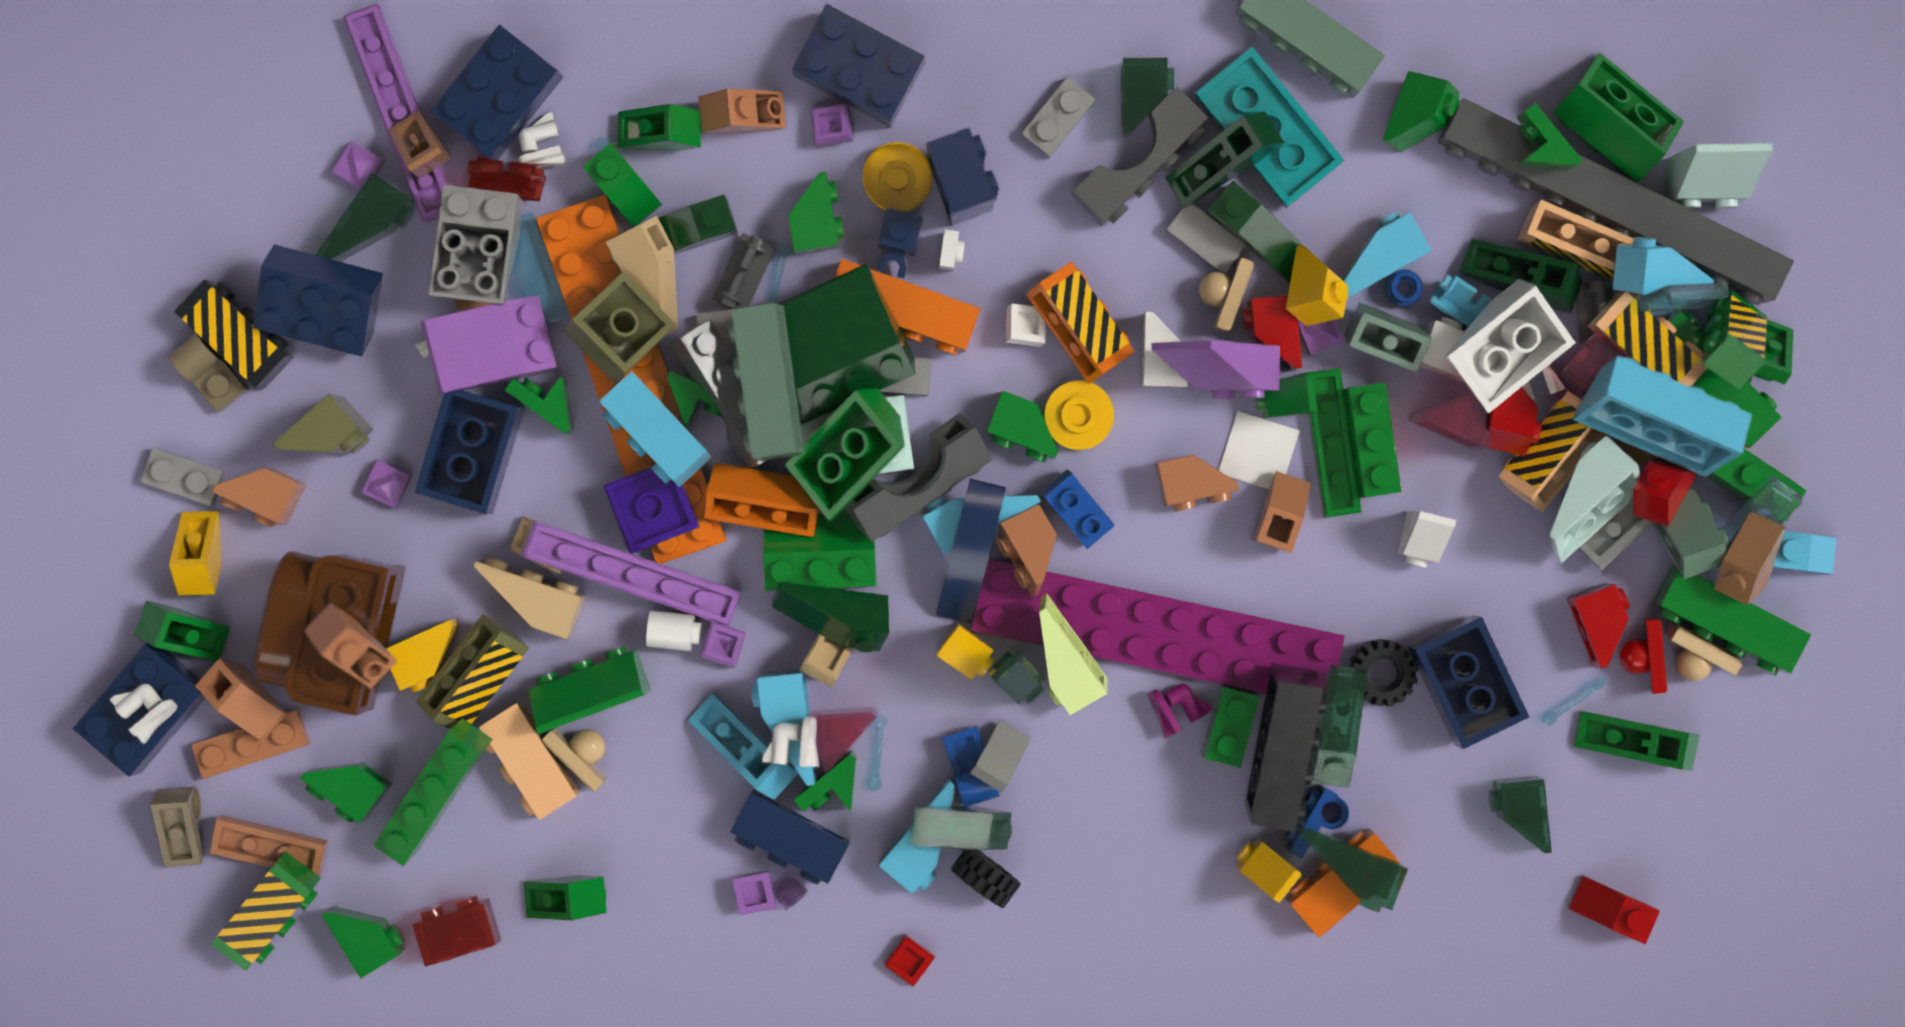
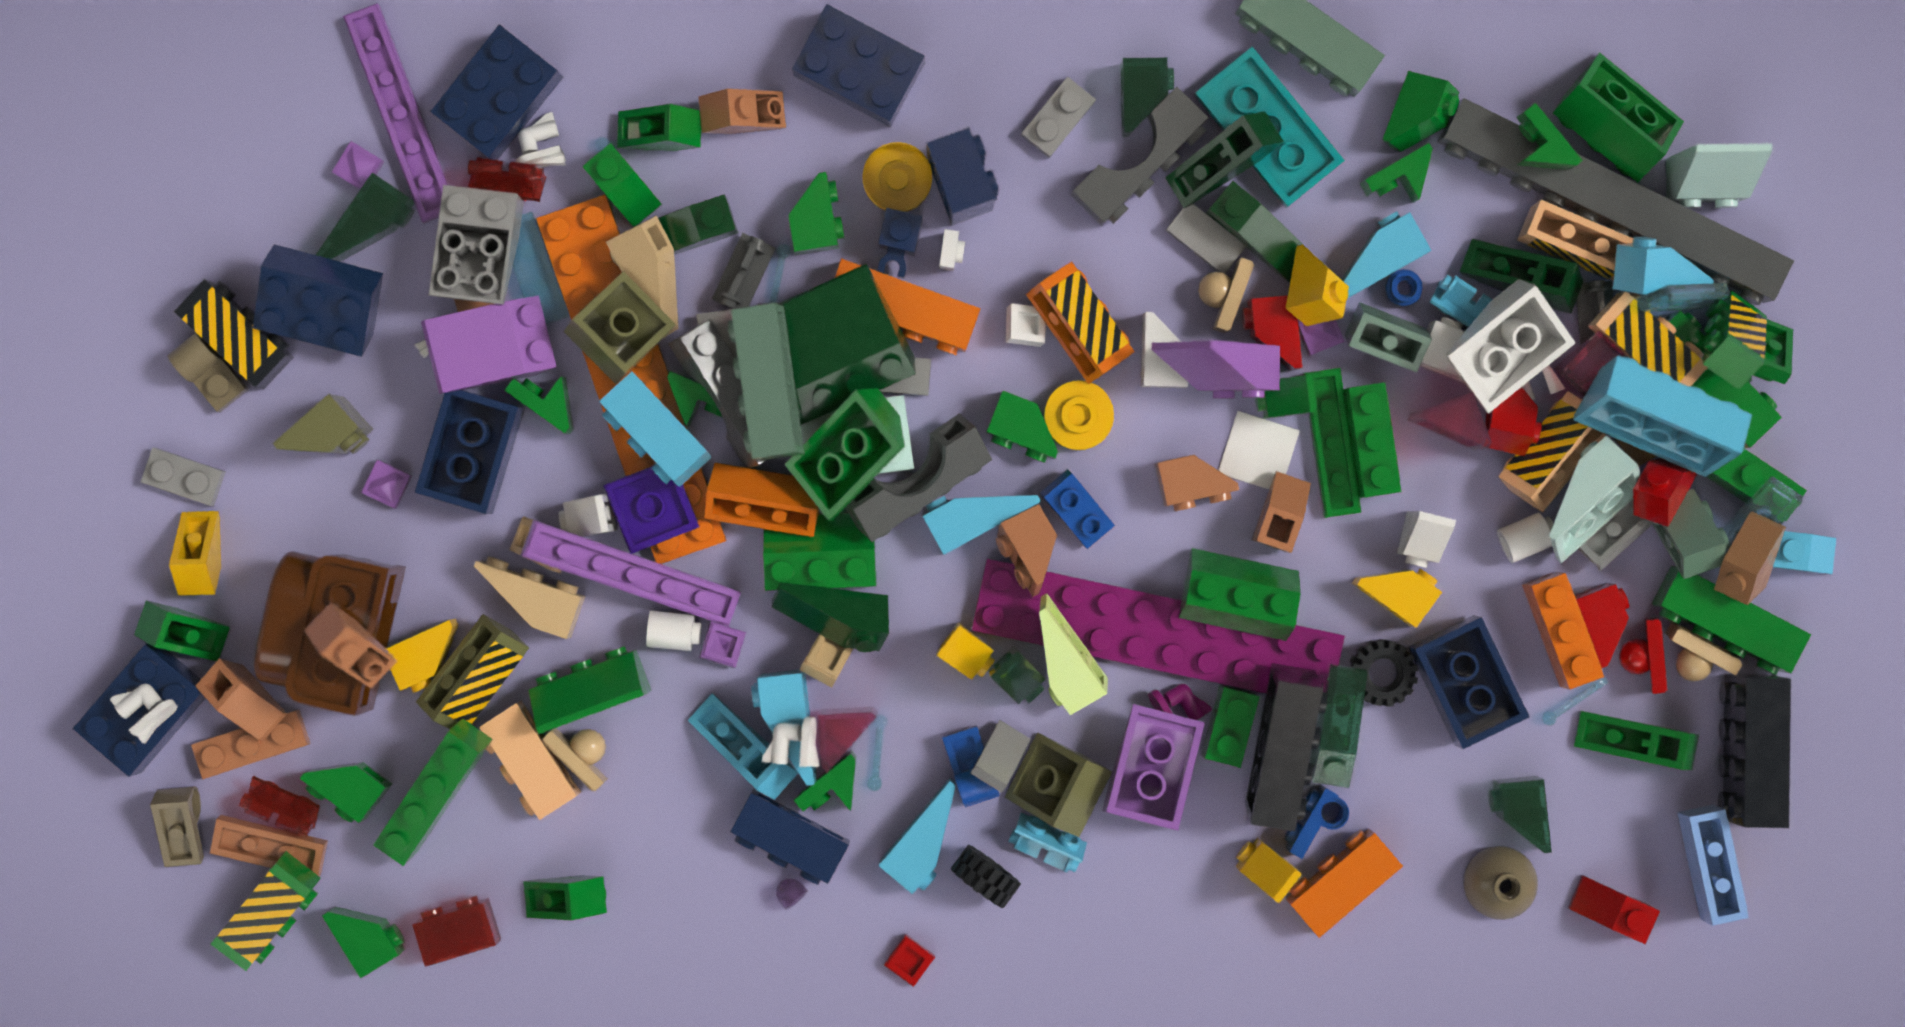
nougat slope [212,468,306,527] -> none
medium nougat slope [388,110,451,178] -> none
medium lavender plate [732,870,777,915] -> none
medium lavender tile [811,103,853,147] -> none
clear green slope [910,806,1012,850] -> none
dark blue slope [936,478,1006,623] -> none
clear green slope [1296,824,1408,912] -> none
none -> clear red hinge [239,776,321,837]
none -> white slope [559,495,617,537]
none -> olive slope [1005,732,1113,837]
none -> medium azure hinge [1008,812,1087,873]
none -> medium lavender slope [1102,704,1205,831]
none -> green slope [1179,548,1301,641]
none -> yellow slope [1351,569,1442,628]
none -> green slope [1360,143,1433,203]
none -> dark tan piece [1463,846,1538,920]
none -> white brick [1497,512,1554,563]
none -> orange brick [1522,572,1604,690]
none -> light blue brick [1677,805,1749,926]
none -> black brick [1718,674,1791,828]

